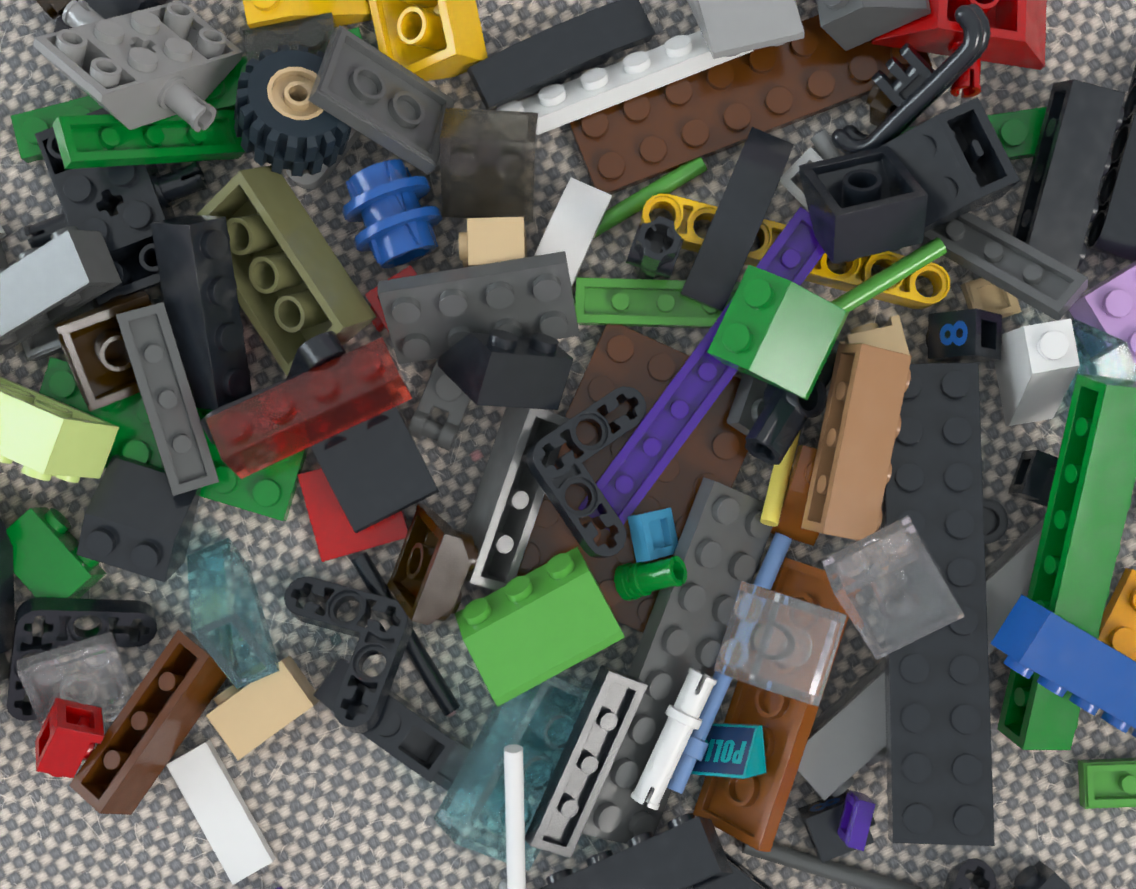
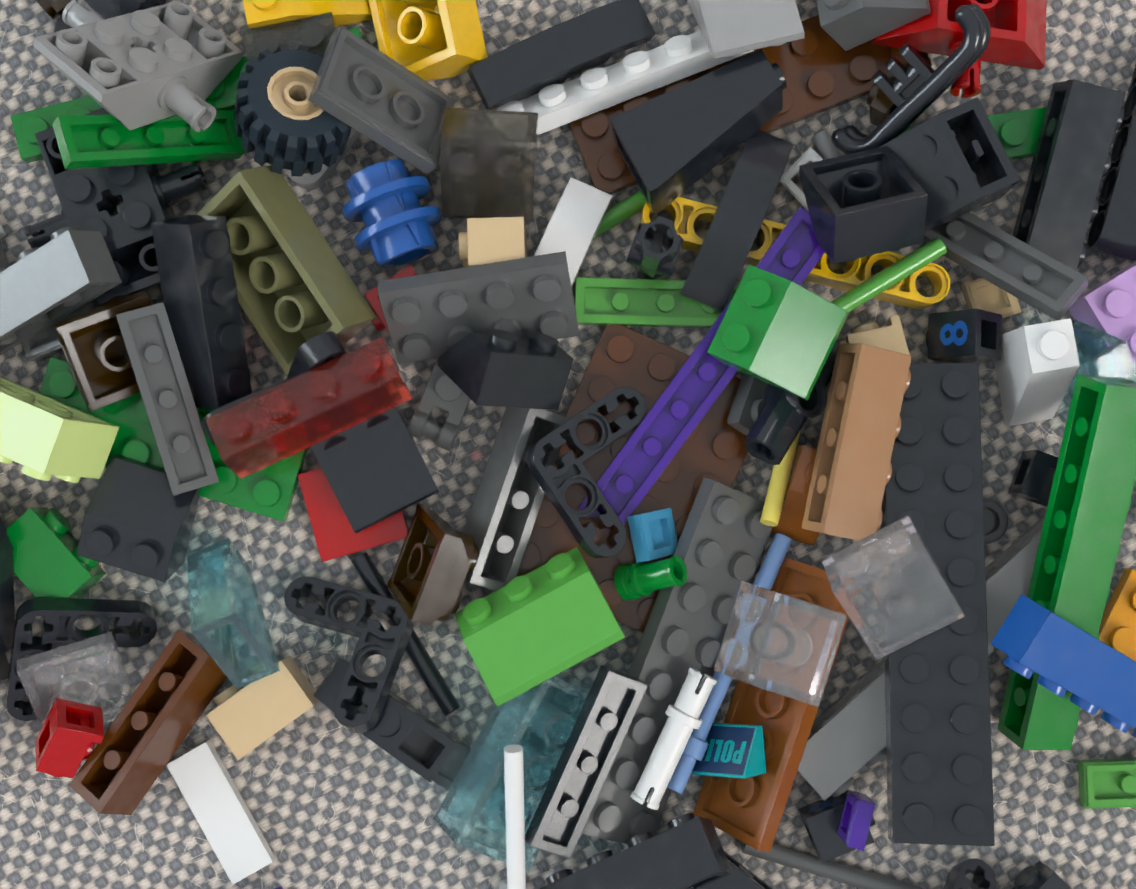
none -> black slope [610,49,787,214]

